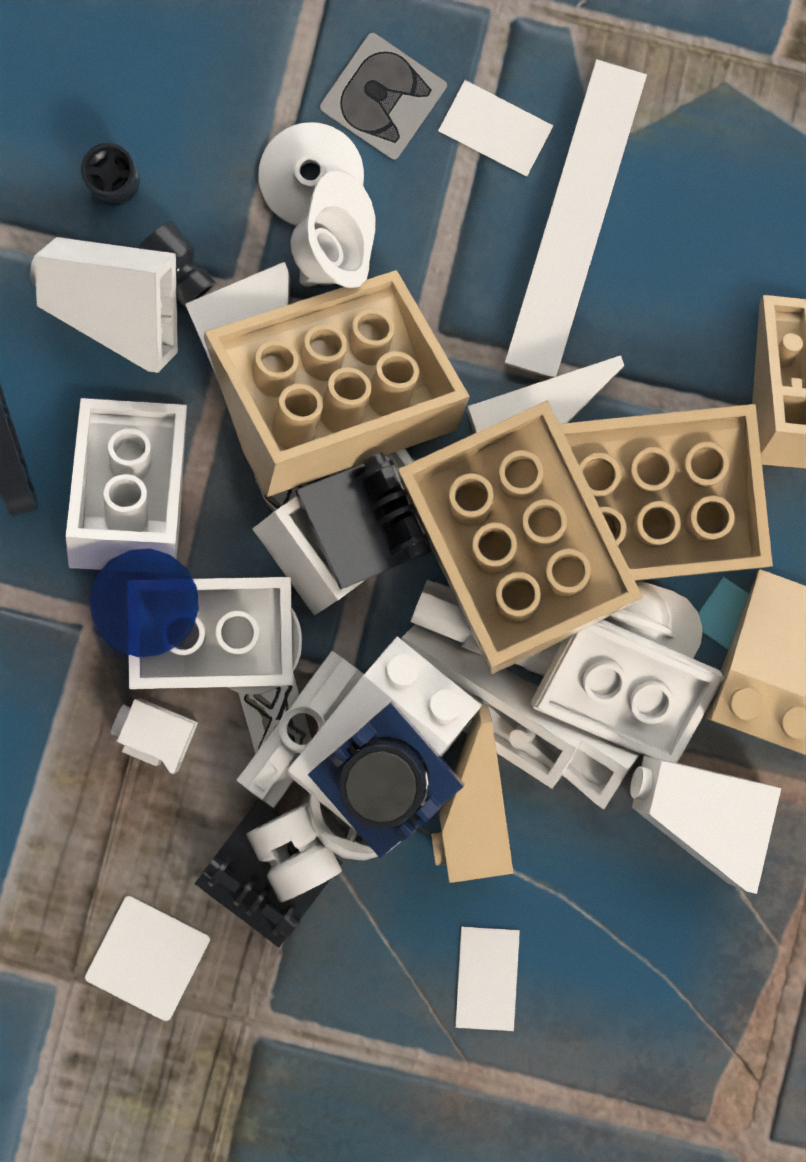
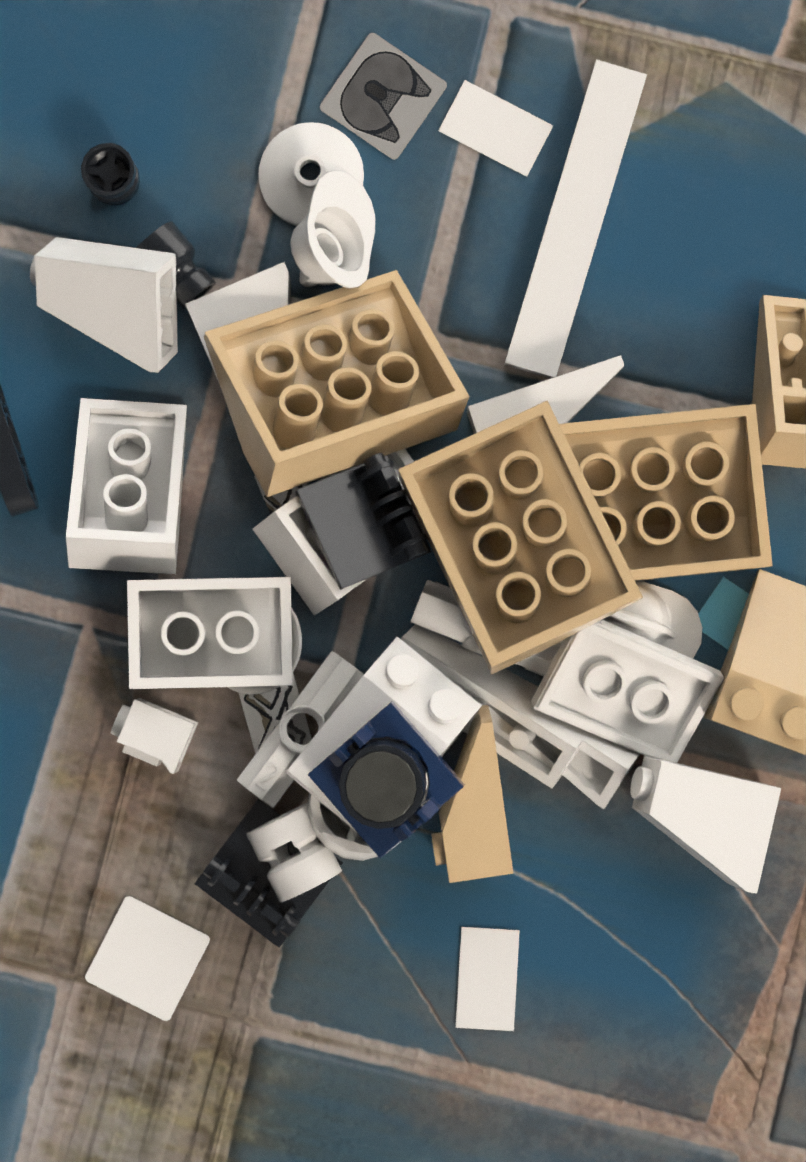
clear blue tile [89,548,199,657] -> none

